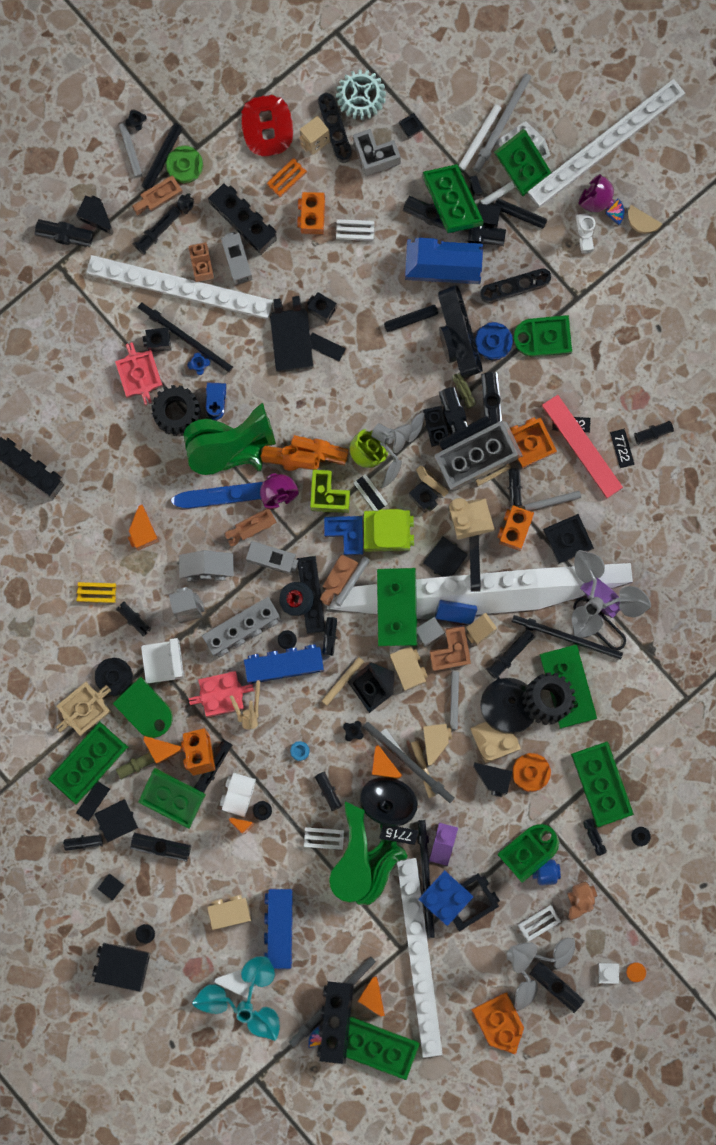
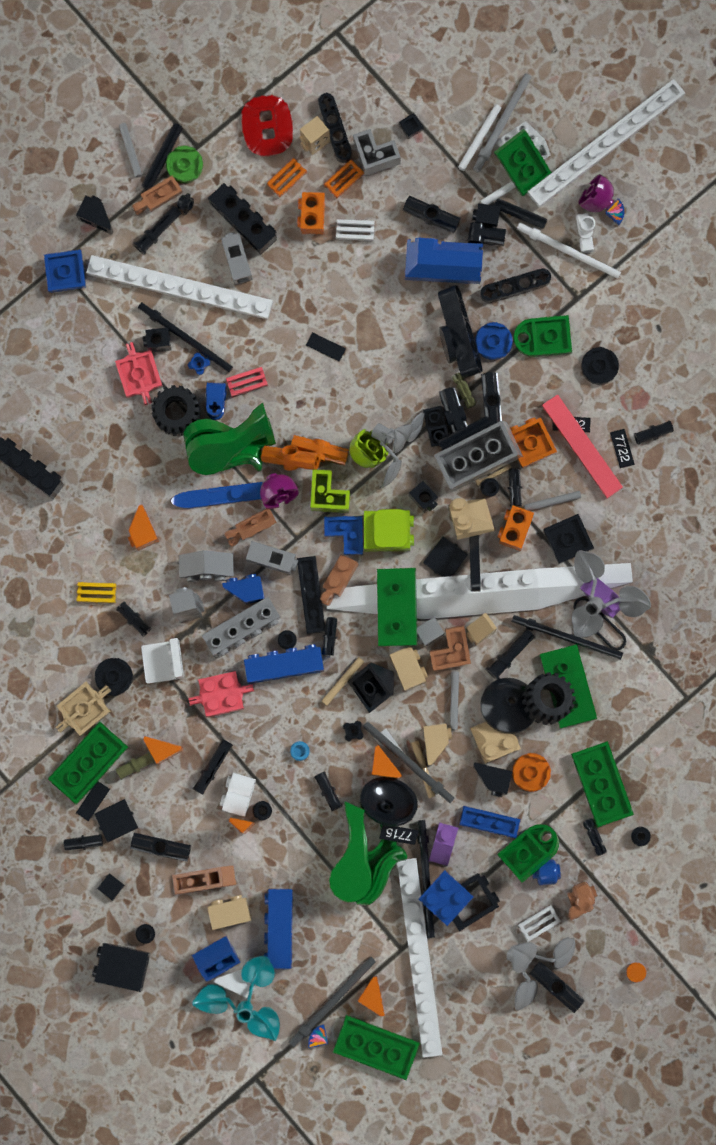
black piece [35,219,94,248] -> none
green tile [112,677,173,738] -> none
black plate [125,109,147,131] -> none
green tile [138,768,206,829] -> none
orange brick [181,728,215,776] -> none
nougat slope [189,242,214,282] -> none
tan plant [230,680,260,729] -> none
black tile [270,296,314,372] -> none
black bush [279,582,314,616] -> none
white tile [304,827,344,850] -> none
black brick [307,292,337,323] -> none
black brick [317,981,354,1064] -> none
light grey bar [334,556,370,606] -> none
light aqua gear [336,69,386,120] -> none
sticker [354,474,388,511] -> none
black axle [384,305,438,332] -> none
tan tile [416,466,449,497] -> none
green plate [422,164,484,234] -> none
blue tile [435,600,477,624] -> none
black tile [469,175,483,199] -> none
orange tile [471,992,524,1055] -> none
white plate [599,963,619,984] -> none
tan tile [627,205,662,234] -> none
none -> blue plate [44,250,86,293]
none -> nougat slope [172,865,236,895]
none -> blue brick [192,936,241,982]
none -> blue slope [222,574,265,604]
none -> coral tile [226,367,268,397]
none -> orange tile [324,159,364,199]
none -> blue tile [459,806,521,838]
none -> black plate [480,478,499,497]
none -> white bar [517,223,621,279]
none -> black tile [581,347,619,385]

